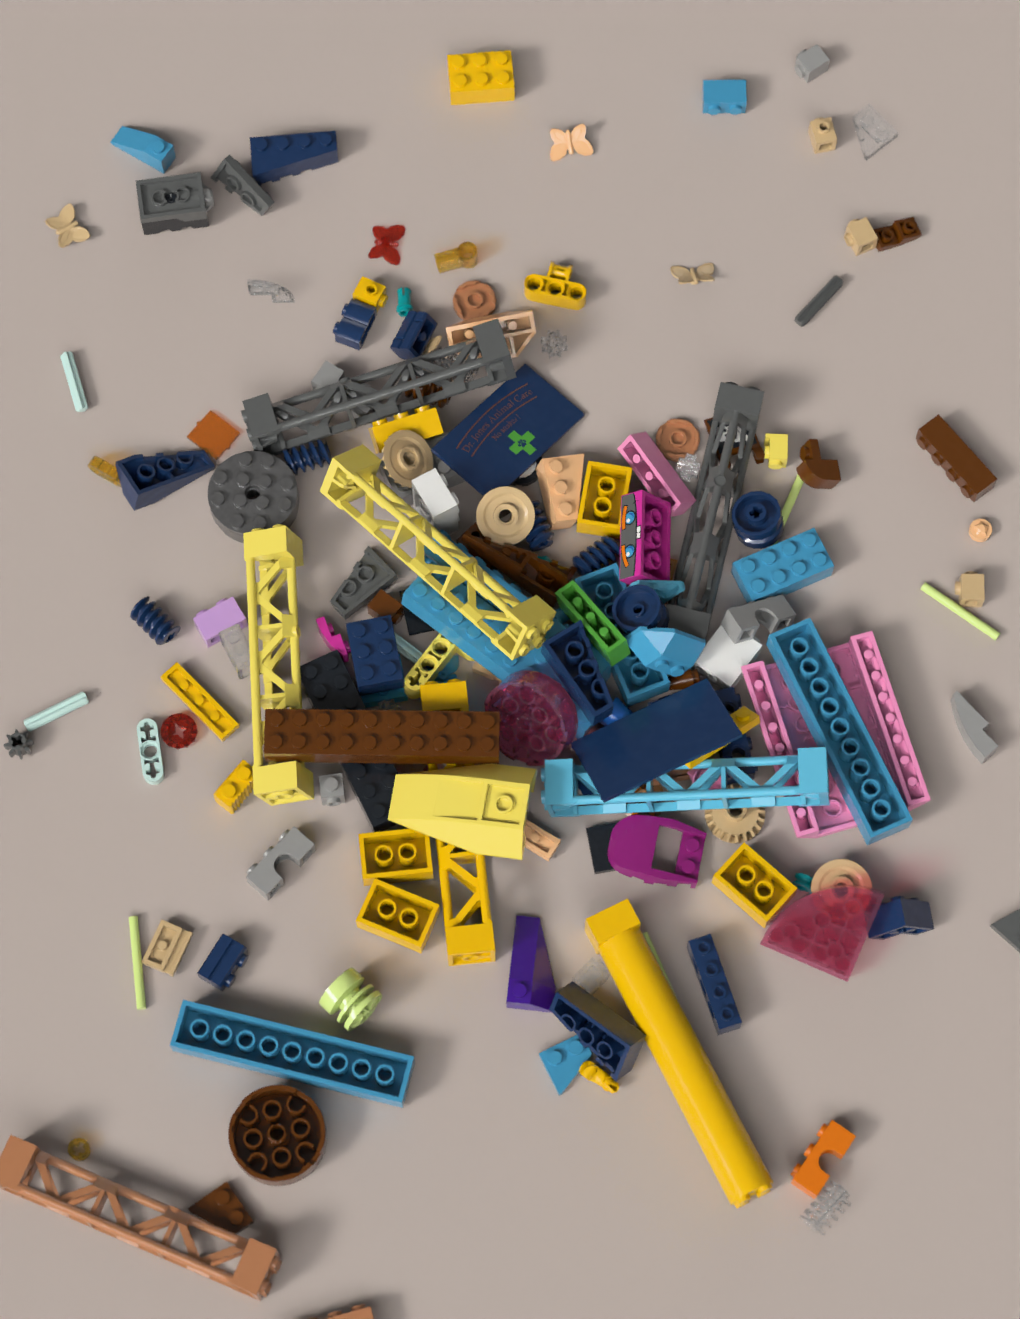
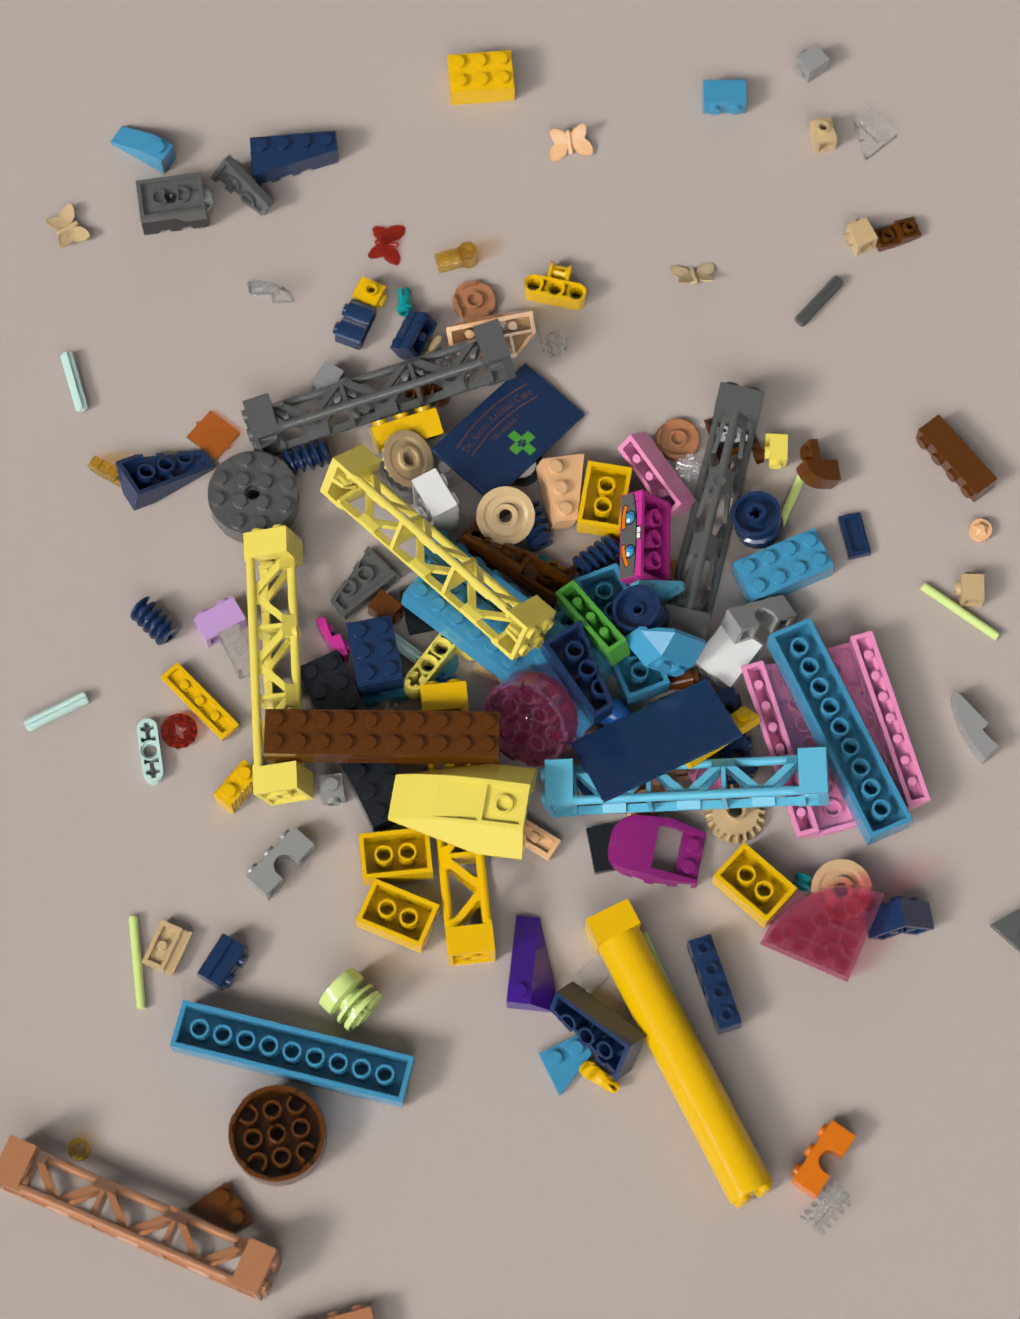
dark grey gear [4,729,34,760] -> none
none -> dark blue tile [838,512,871,560]

